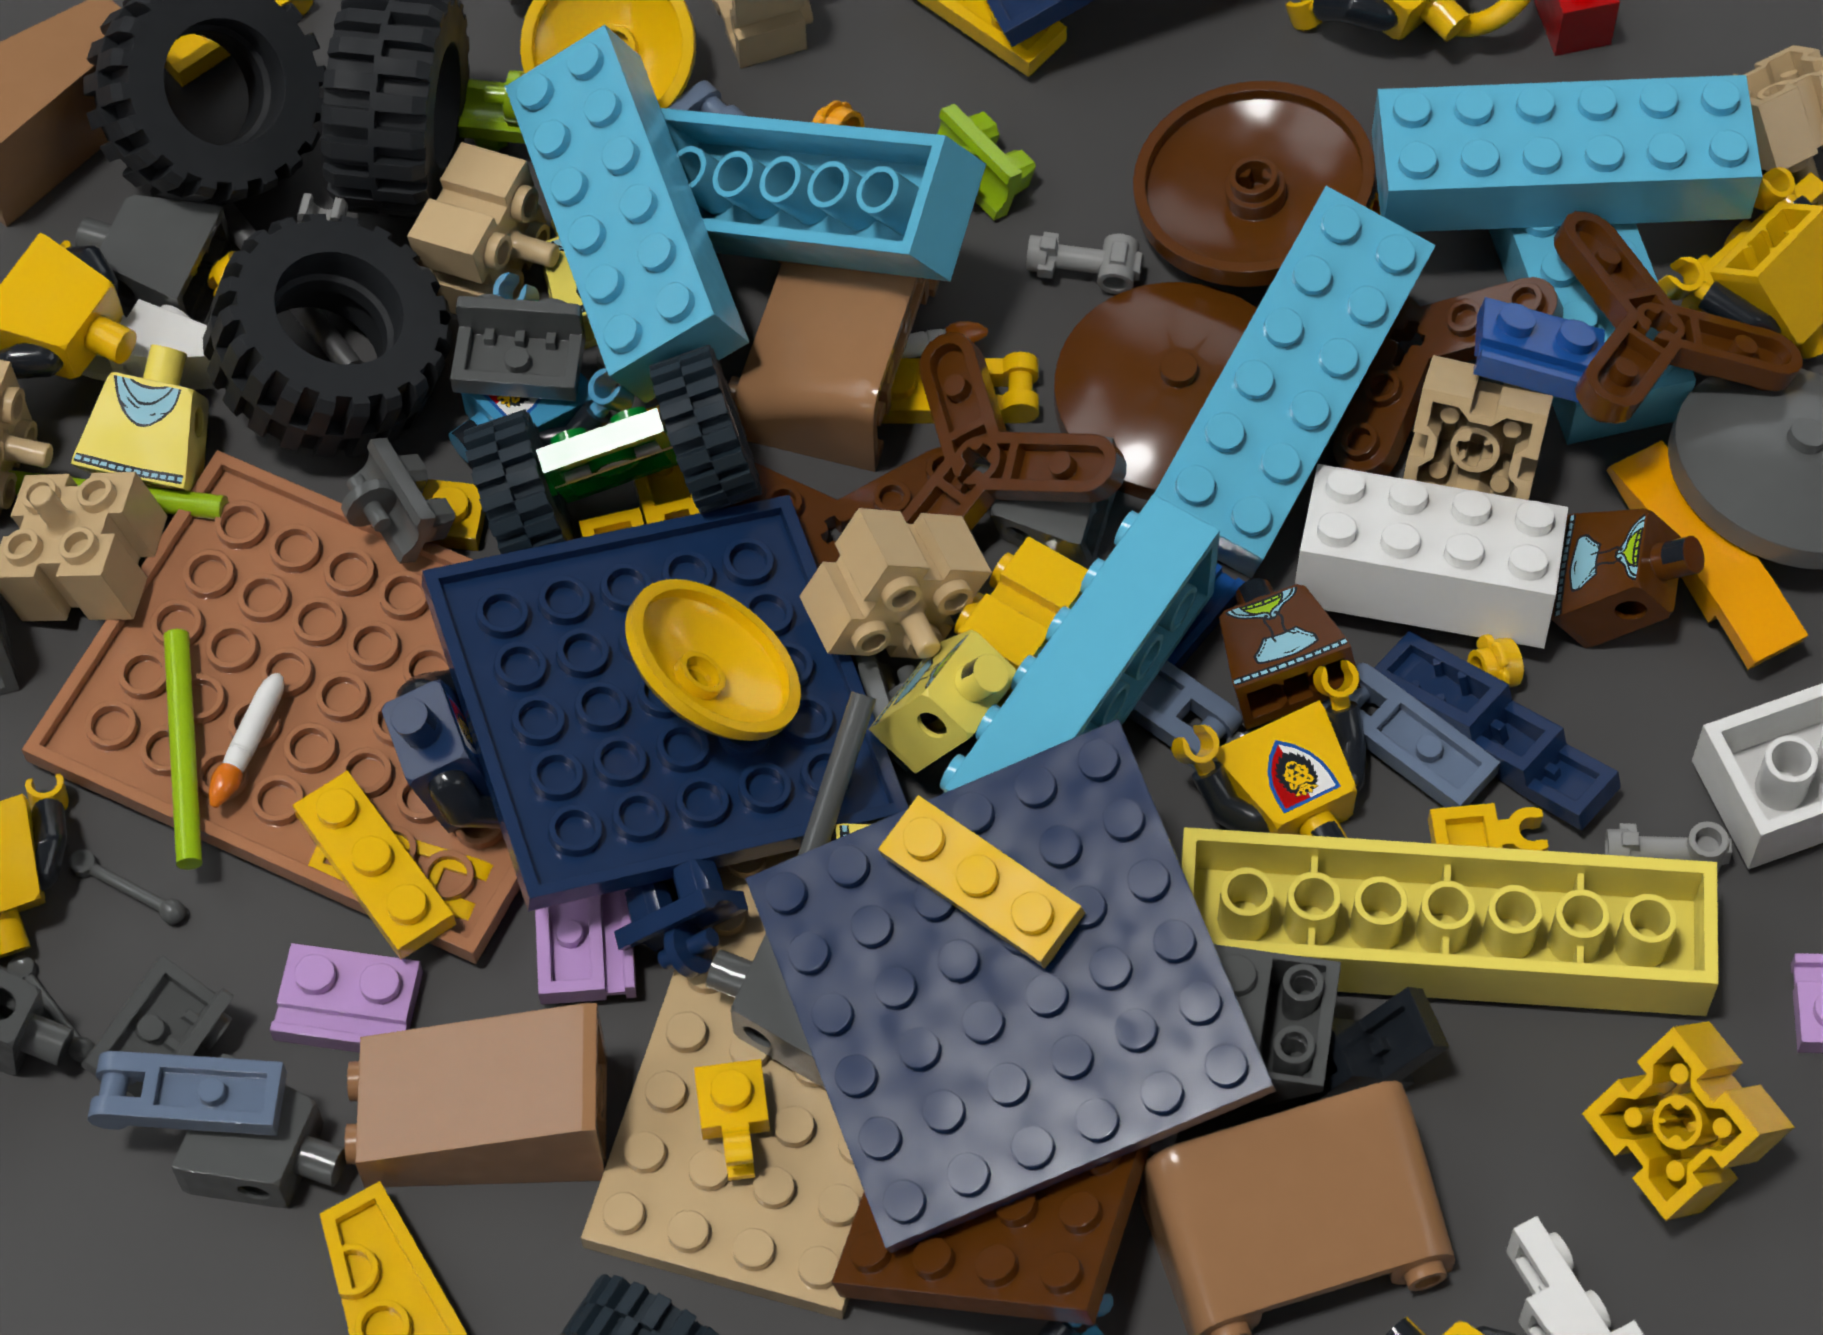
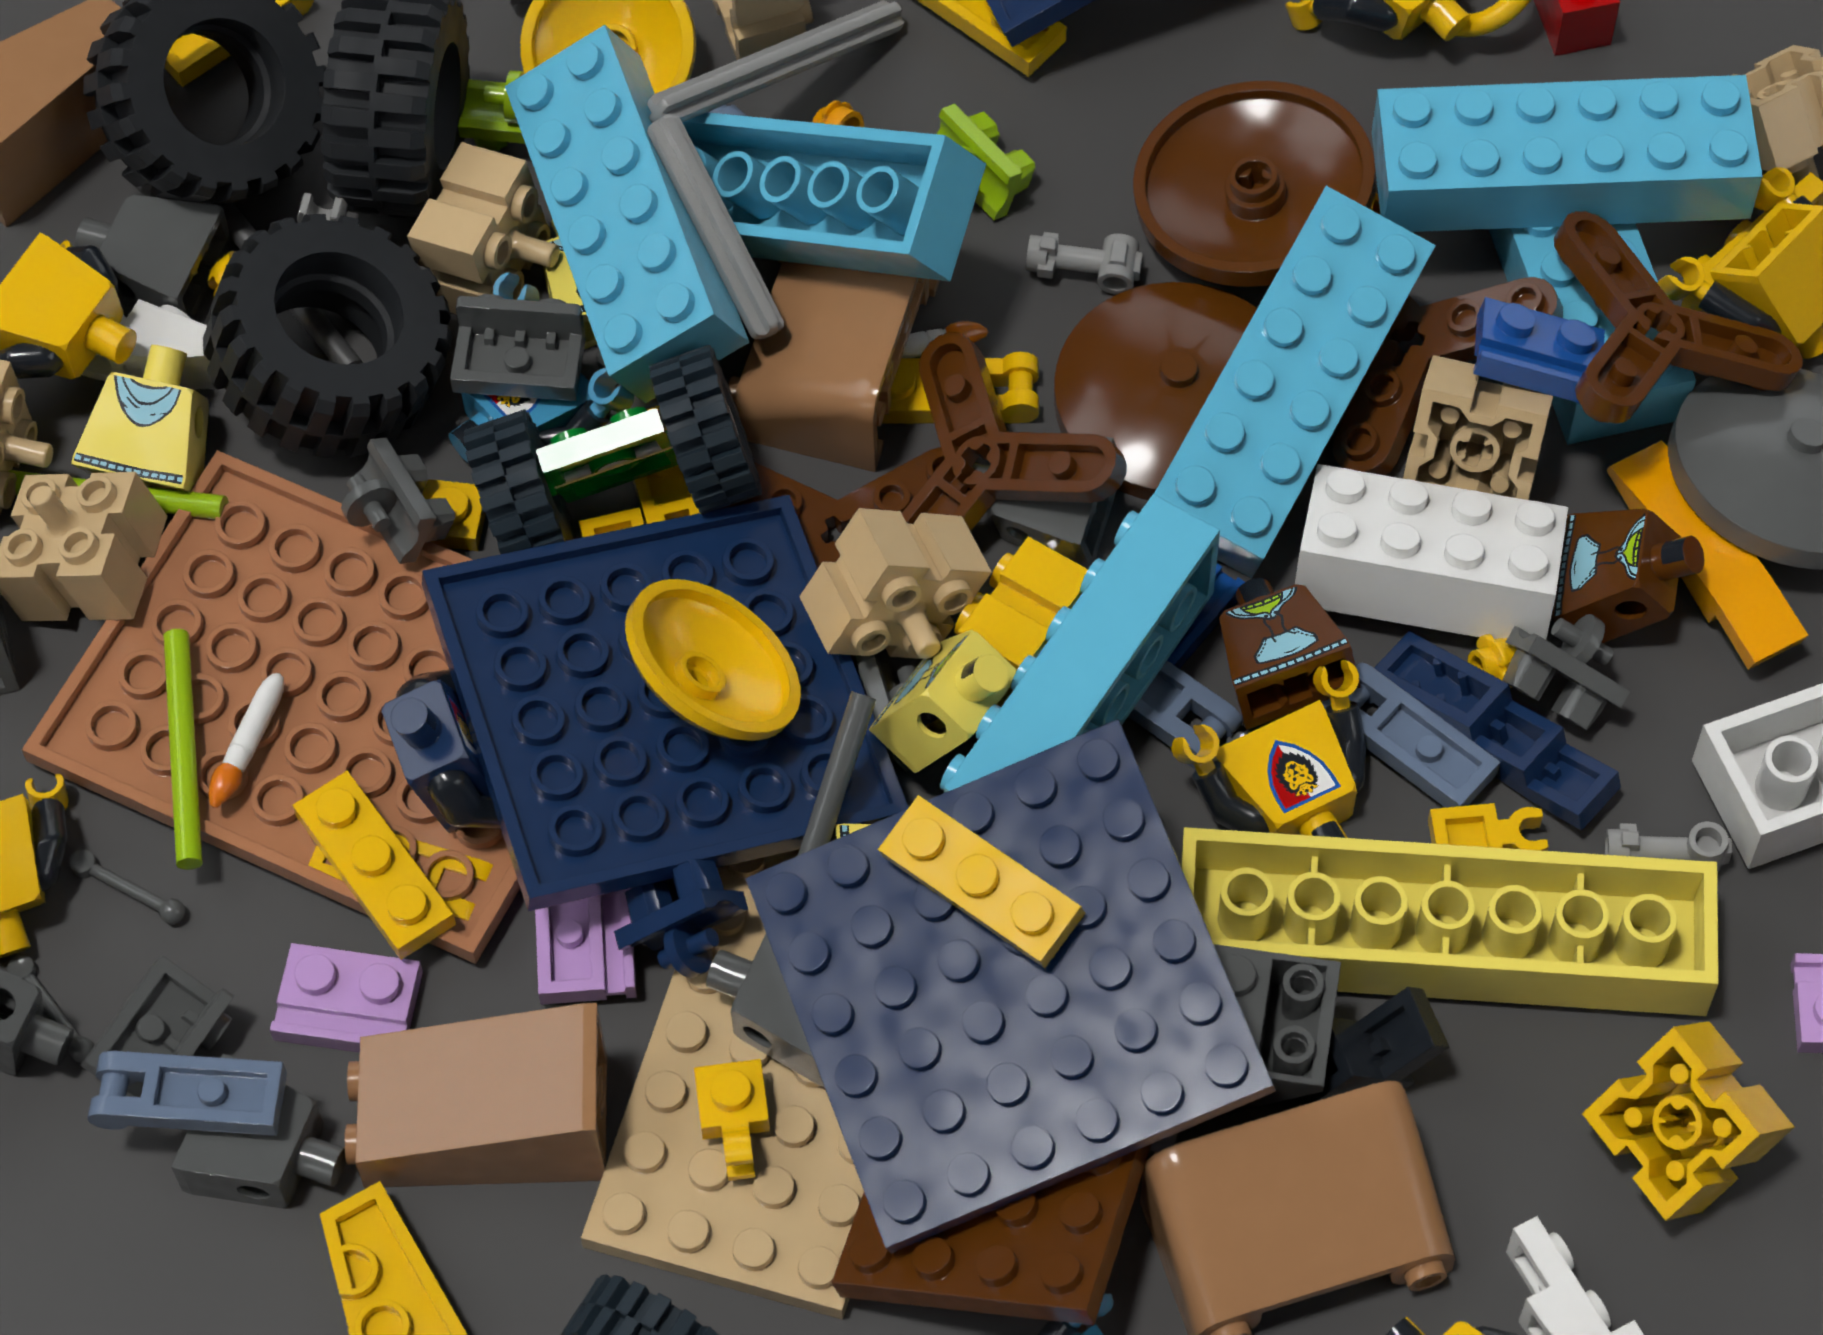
none -> light grey axle [647,0,904,123]
none -> light grey axle [647,114,784,340]
none -> dark grey hips [1503,614,1631,730]

